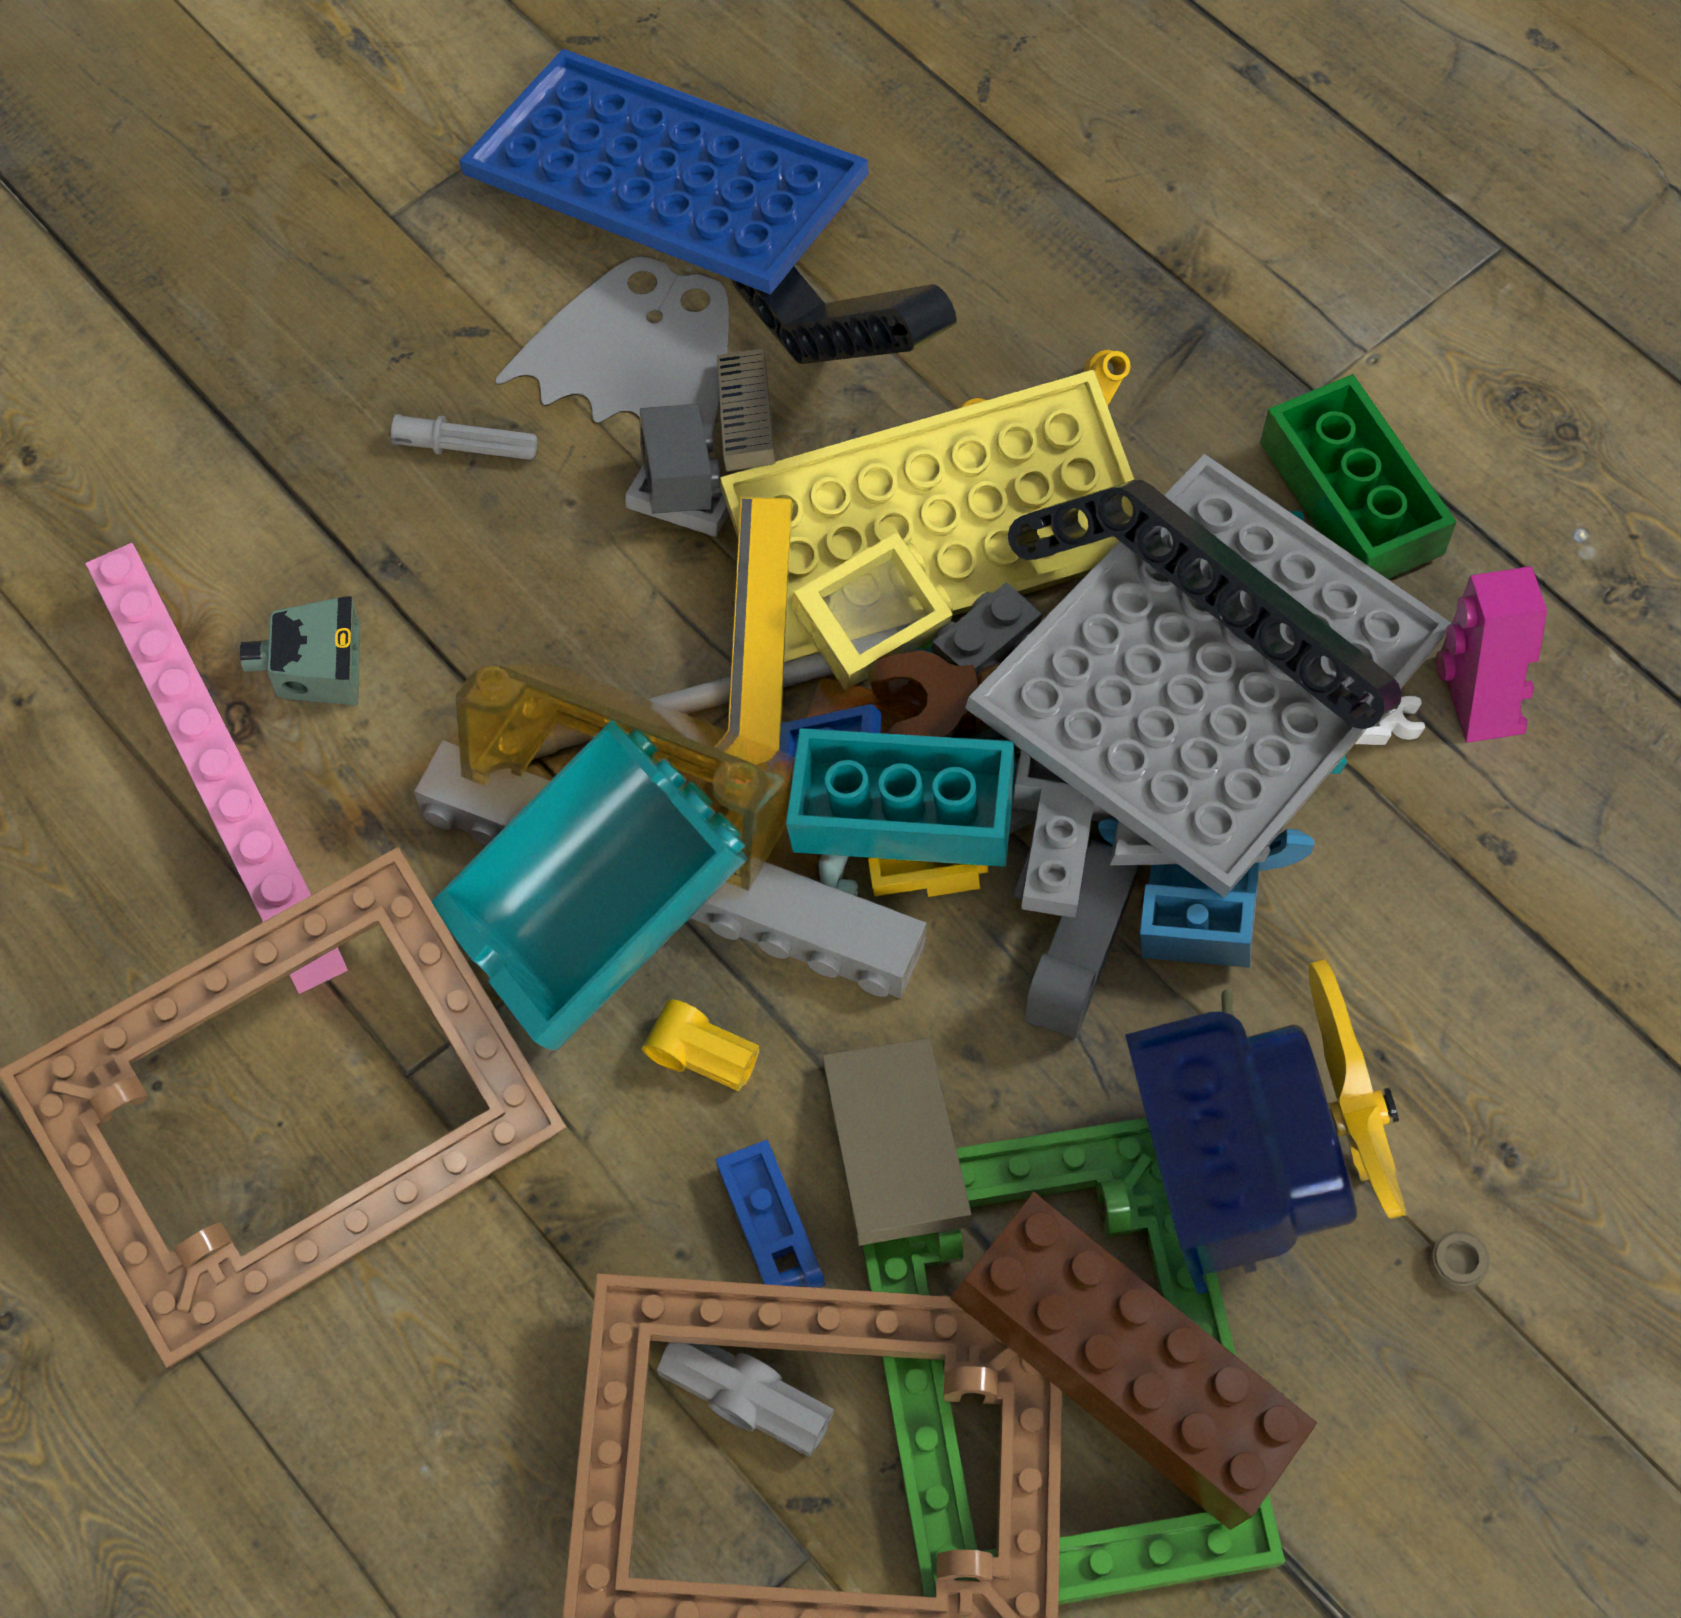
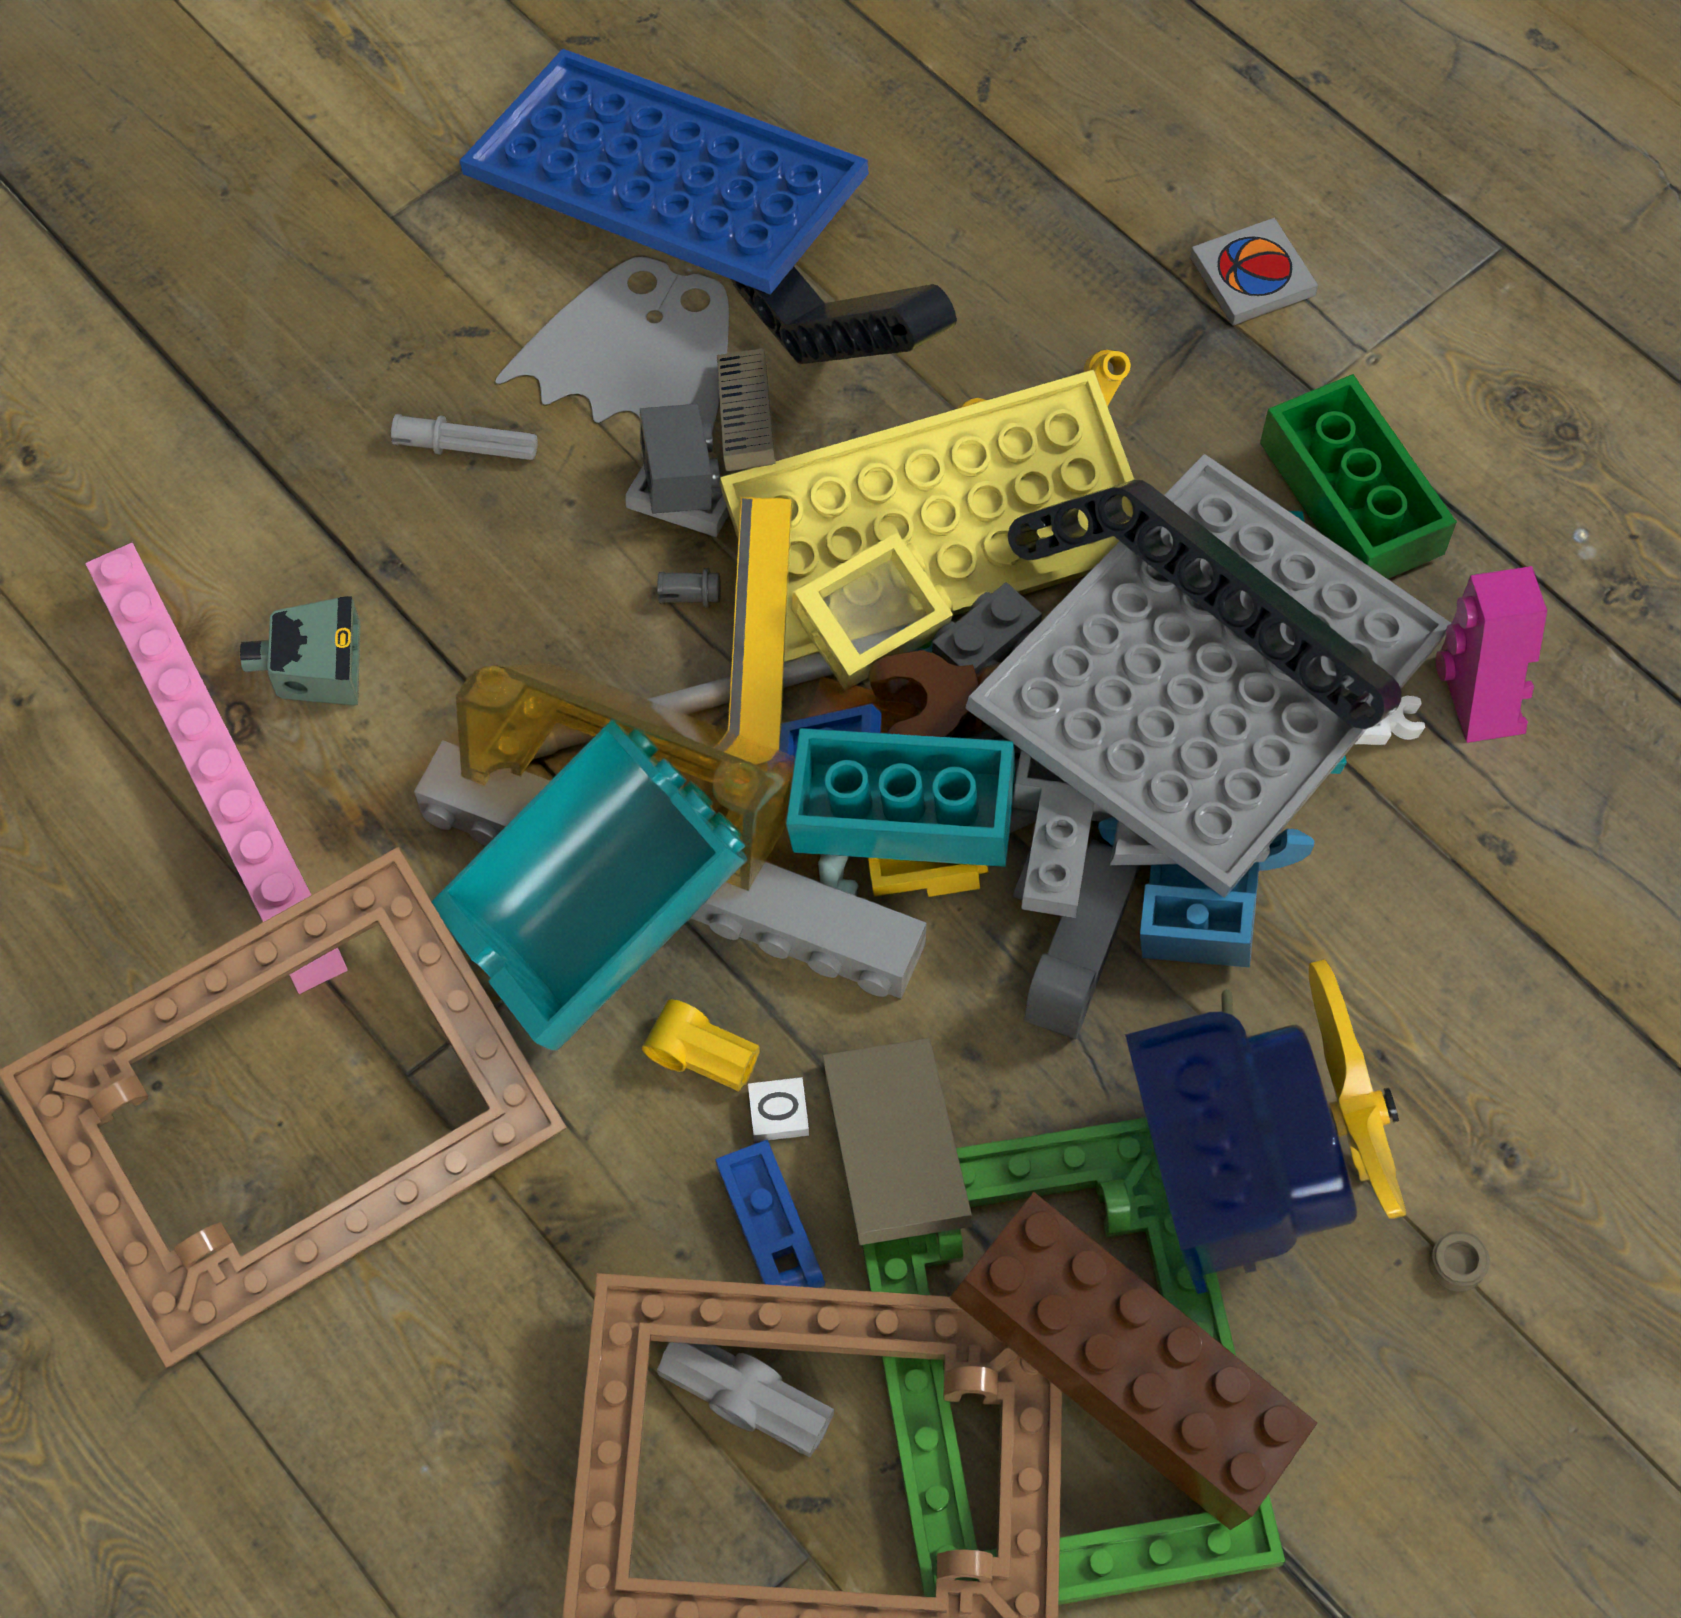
none -> dark grey pin [657,568,721,607]
none -> white tile [748,1077,809,1142]
none -> tile [1190,218,1318,326]

